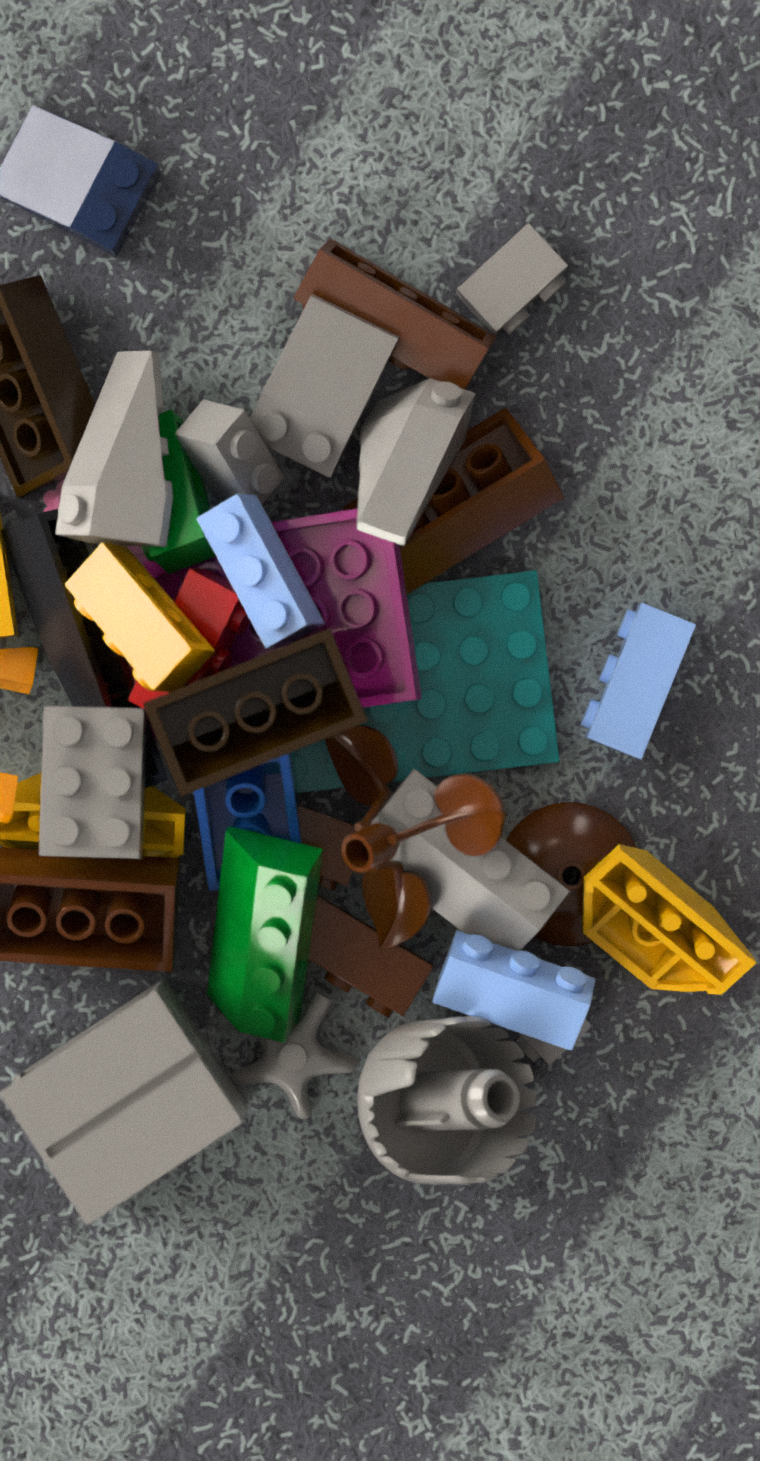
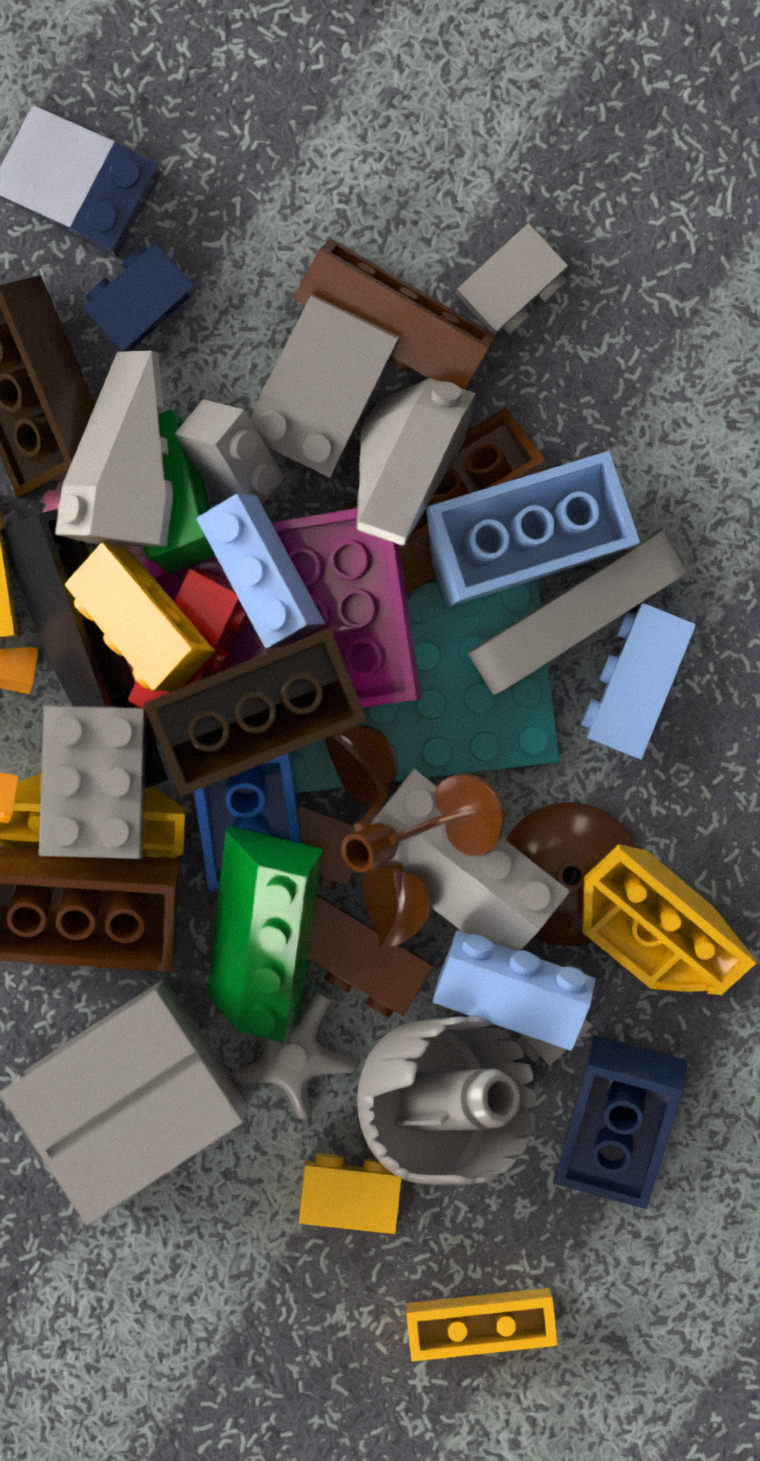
none -> dark blue brick [83,242,196,351]
none -> yellow brick [299,1153,402,1234]
none -> yellow brick [406,1287,558,1362]
none -> light blue slope [427,451,640,608]
none -> light grey beam [467,530,688,695]
none -> dark blue slope [553,1035,687,1209]

